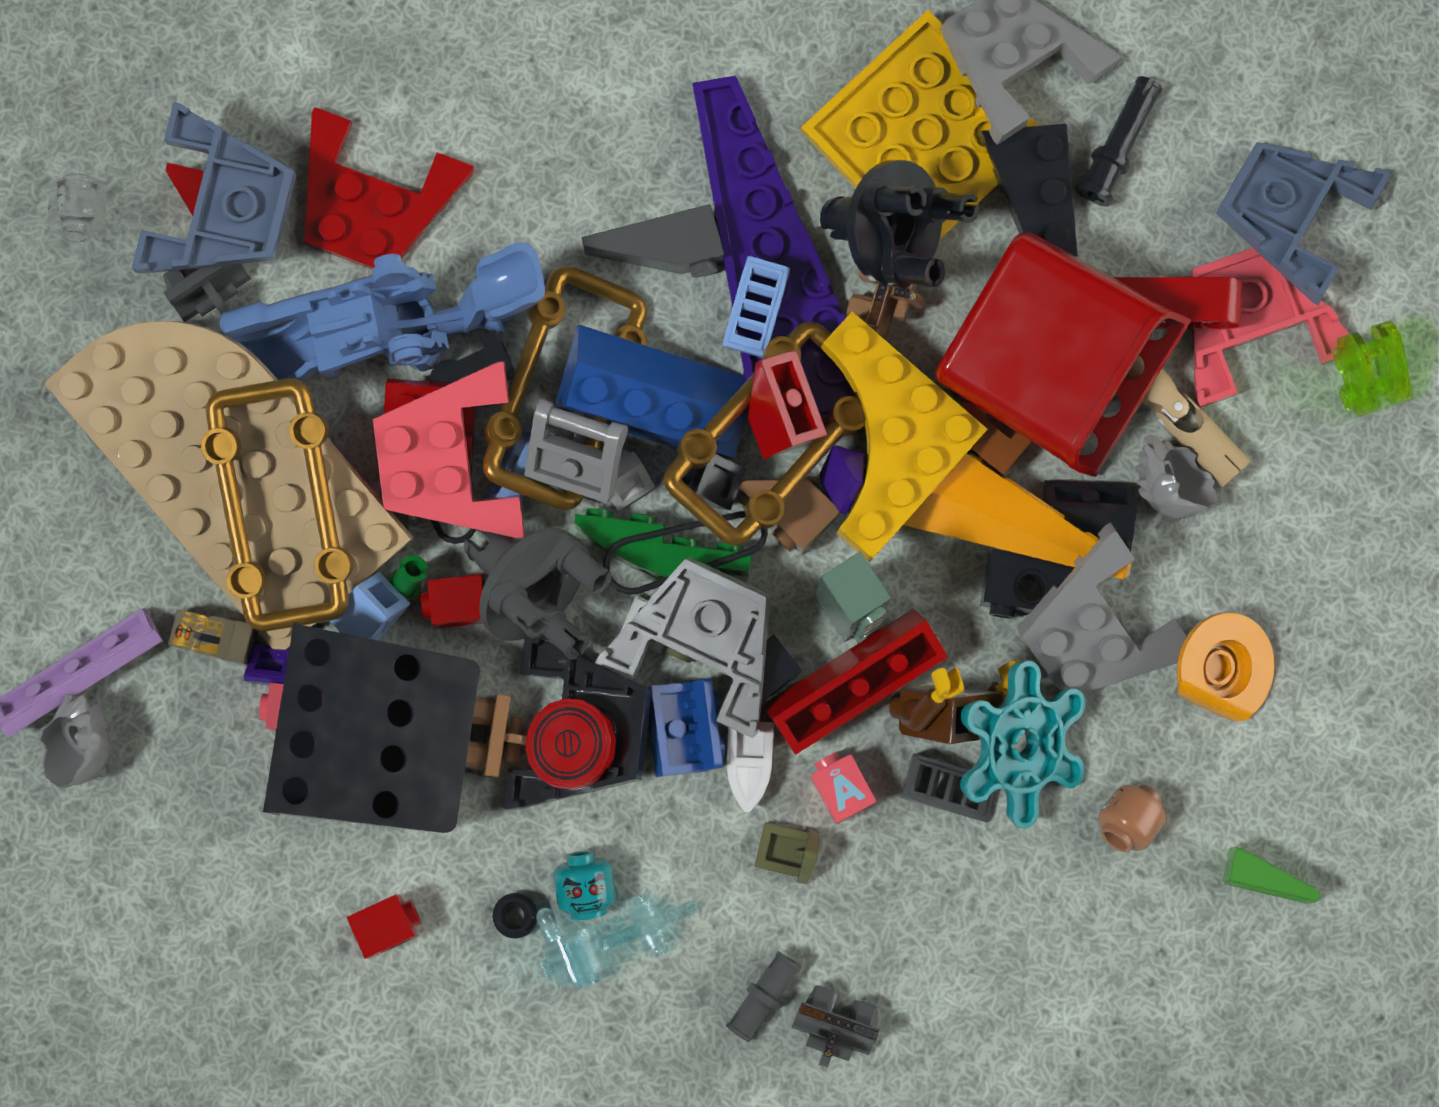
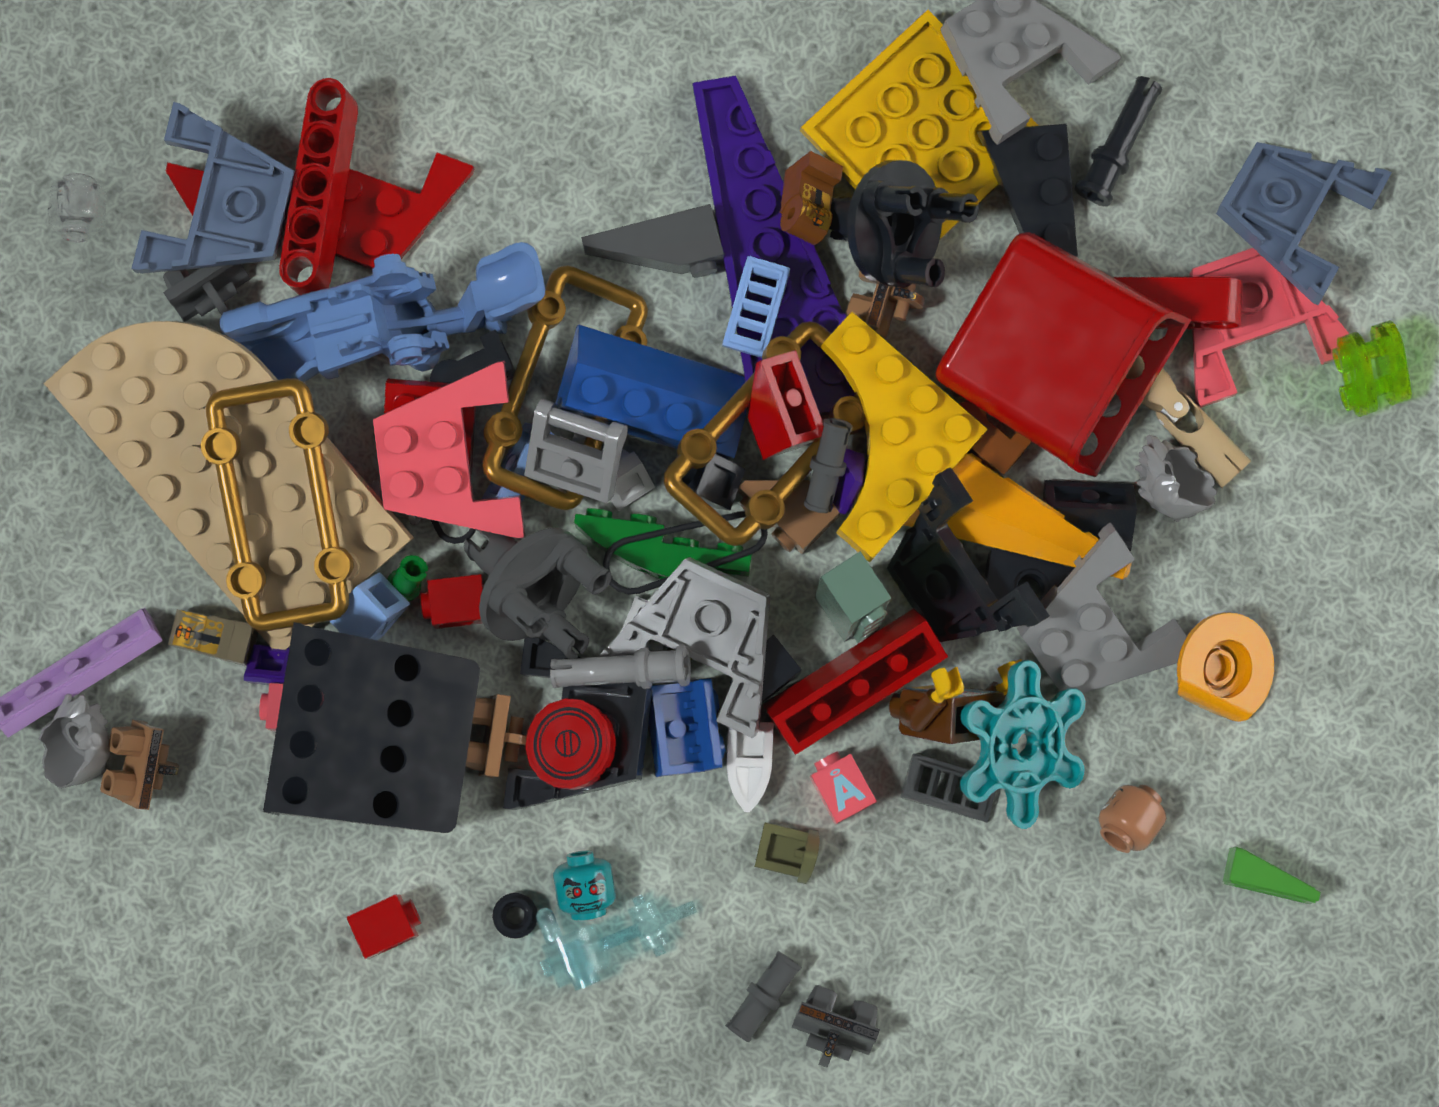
none -> medium nougat hips [100,720,179,810]
none -> red beam [279,78,358,295]
none -> light grey pin [550,645,691,689]
none -> dark orange leg [780,151,843,245]
none -> dark grey pin [804,418,853,513]
none -> black wing [886,467,1050,642]

